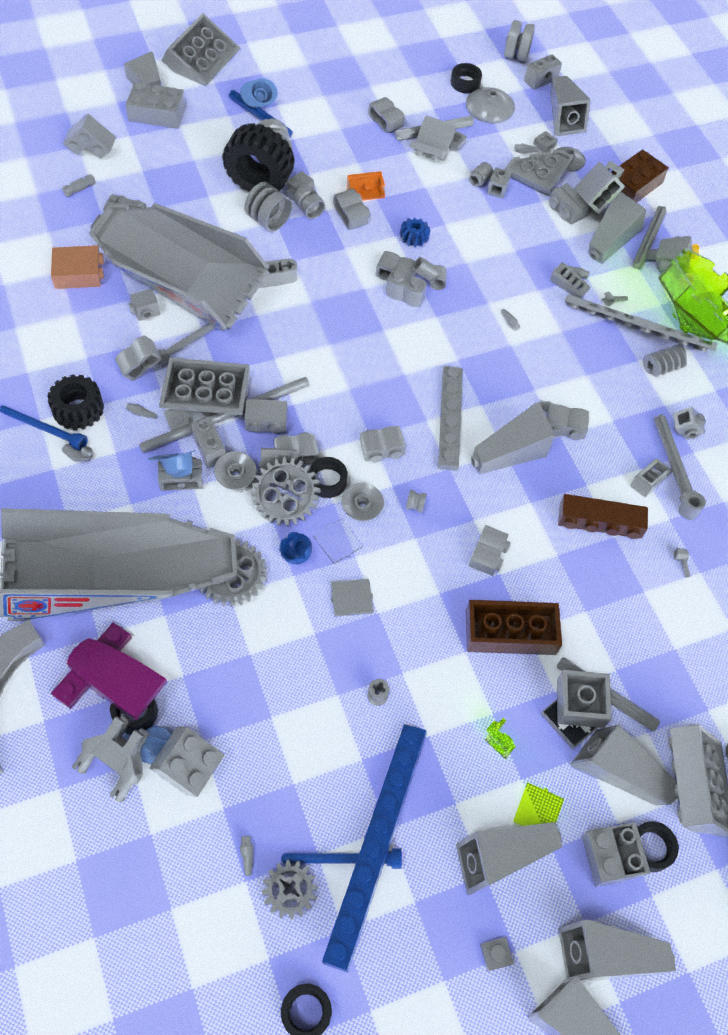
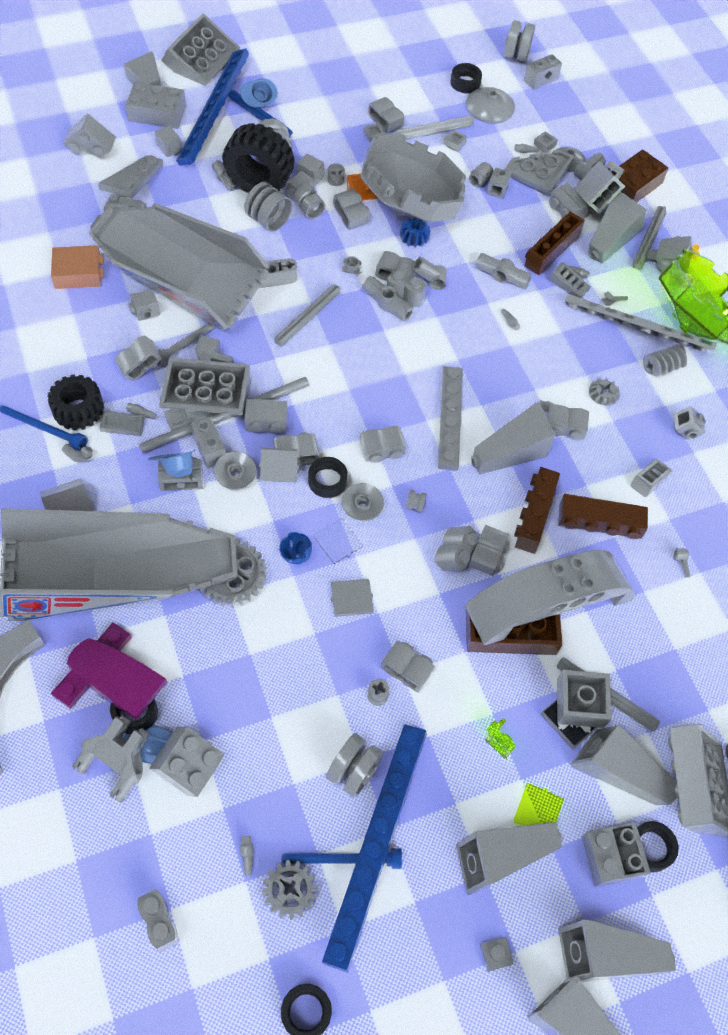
light grey axle [61,174,96,197] -> none
light grey gear [251,457,321,527] -> none
light grey bracket [409,115,456,161] -> none
light grey slope [550,76,591,136] -> none
light grey piece [653,414,706,520] -> none
none -> light grey slope [40,478,93,511]
none -> light grey wing [98,155,163,199]
none -> light grey tile [99,411,145,436]
none -> light grey brick [137,889,178,953]
none -> light grey brick [155,125,182,157]
none -> blue plate [176,48,249,166]
none -> light grey brick [196,335,234,363]
none -> light grey axle [212,160,235,191]
none -> light grey axle [274,284,341,347]
none -> light grey brick [297,153,325,185]
none -> light grey wheel [326,733,384,798]
none -> light grey wheel [327,163,345,186]
none -> light grey plate [342,256,362,274]
none -> light grey windscreen [360,133,466,222]
none -> light grey piece [362,276,414,322]
none -> light grey plate [363,123,385,143]
none -> light grey brick [380,641,435,693]
none -> light grey brick [434,526,478,571]
none -> light grey slope [465,550,635,645]
none -> light grey piece [475,253,532,289]
none -> reddish brown brick [514,466,560,554]
none -> reddish brown brick [524,211,585,275]
none -> light grey piece [574,152,606,179]
none -> light grey gear [589,378,621,405]

